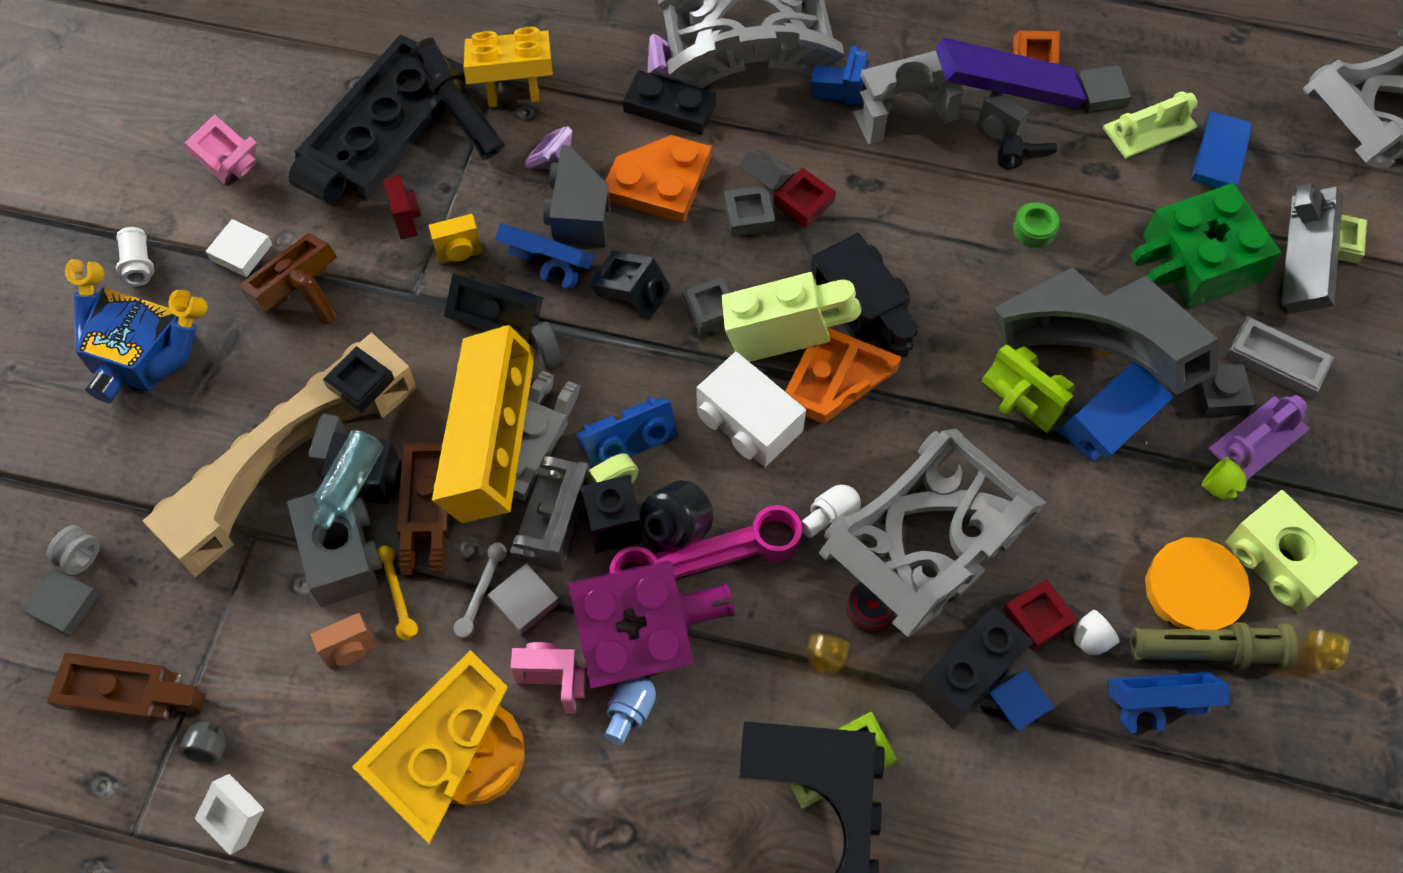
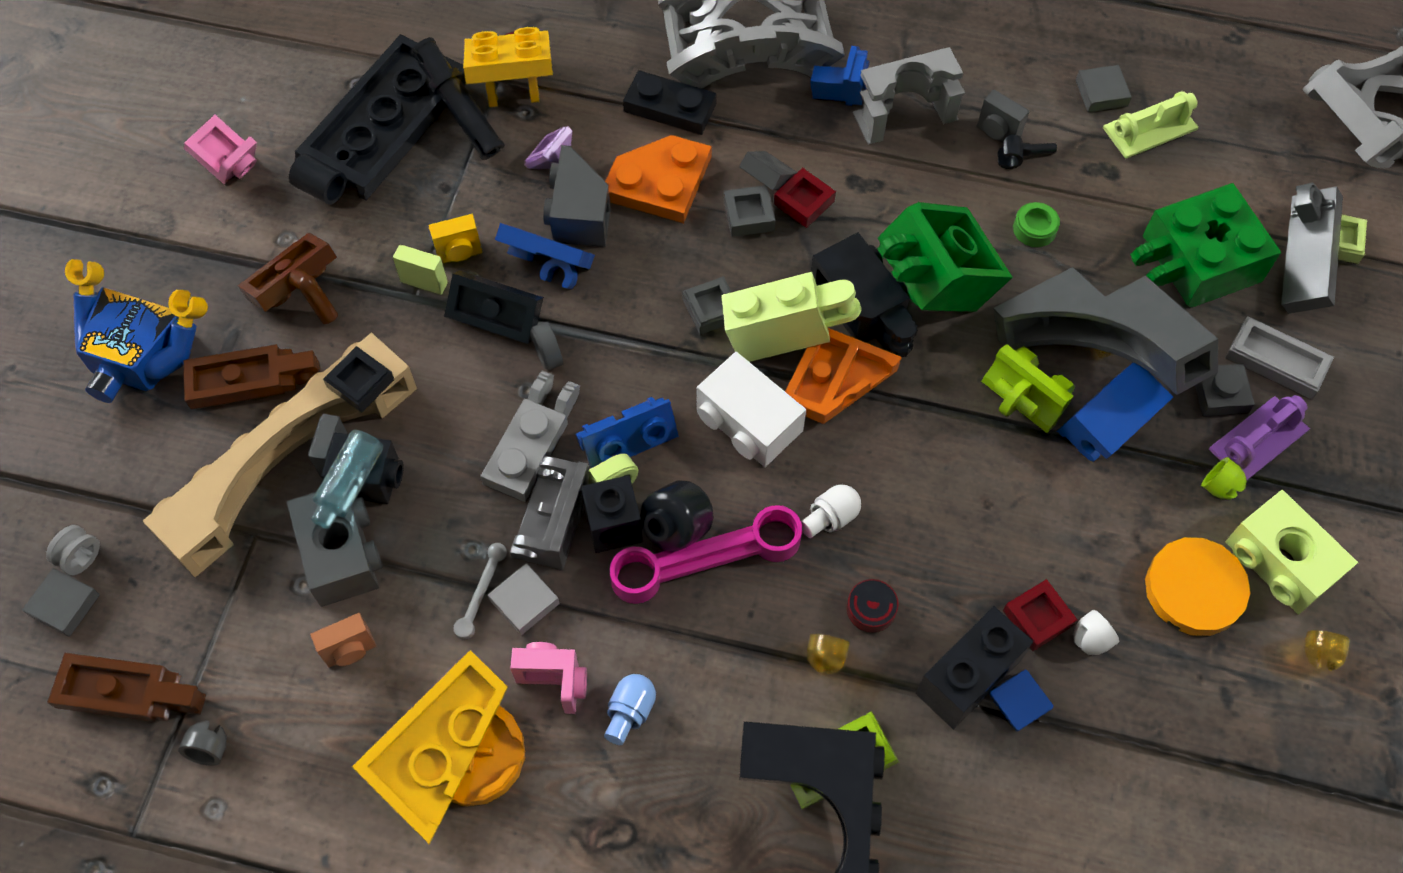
white pin [116,227,154,287] -> none
white plate [195,774,265,855] -> none
white tile [206,219,272,278] -> none
yellow hinge [378,545,418,641] -> none
dark red plate [383,175,421,240] -> none
reddish brown hinge [397,443,451,575] -> none
yellow brick [432,325,536,523] -> none
magenta brick [568,560,735,689] -> none
black bracket [589,251,671,319] -> none
lavender slope [647,34,682,83] -> none
light grey fence [819,428,1047,637] -> none
dark purple tile [935,38,1087,109] -> none
orange slope [1013,31,1060,64] -> none
blue plate [1108,672,1230,733] -> none
olive pin [1130,623,1297,669] -> none
blue slope [1191,111,1251,188] -> none
none -> reddish brown hinge [183,344,321,409]
none -> yellowish green tile [392,245,448,295]
none -> green hinge [877,202,1013,312]

